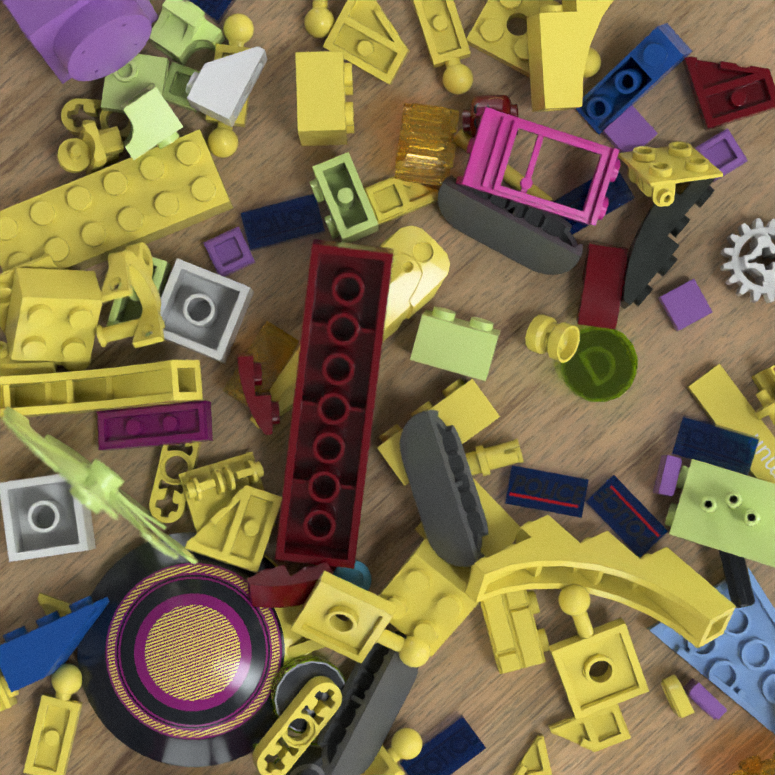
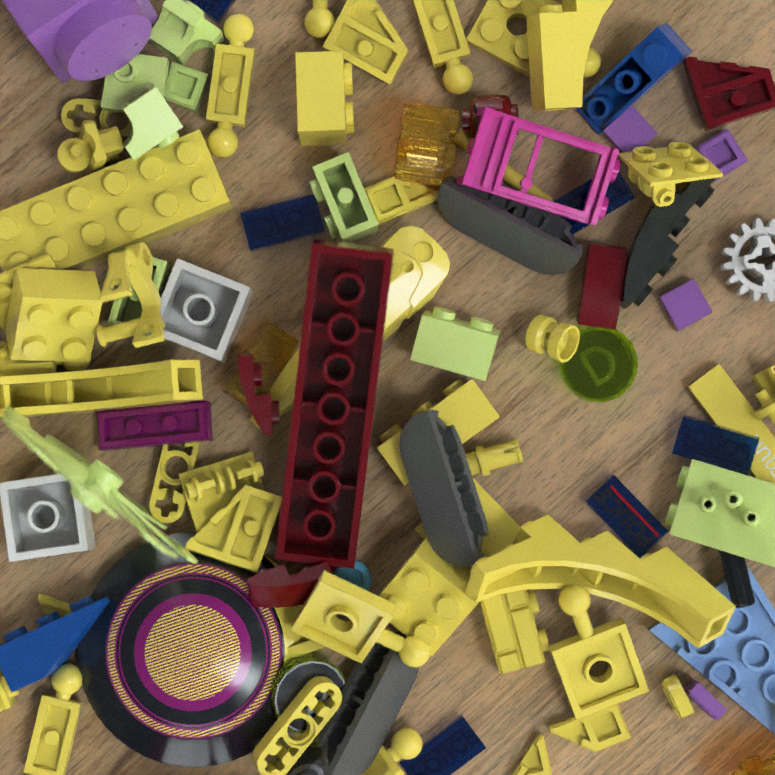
white slope [185,46,268,127] -> none
medium lavender tile [204,227,256,277] -> none
clear blue tile [504,465,589,518] -> none
medium lavender tile [653,455,682,496] -> none

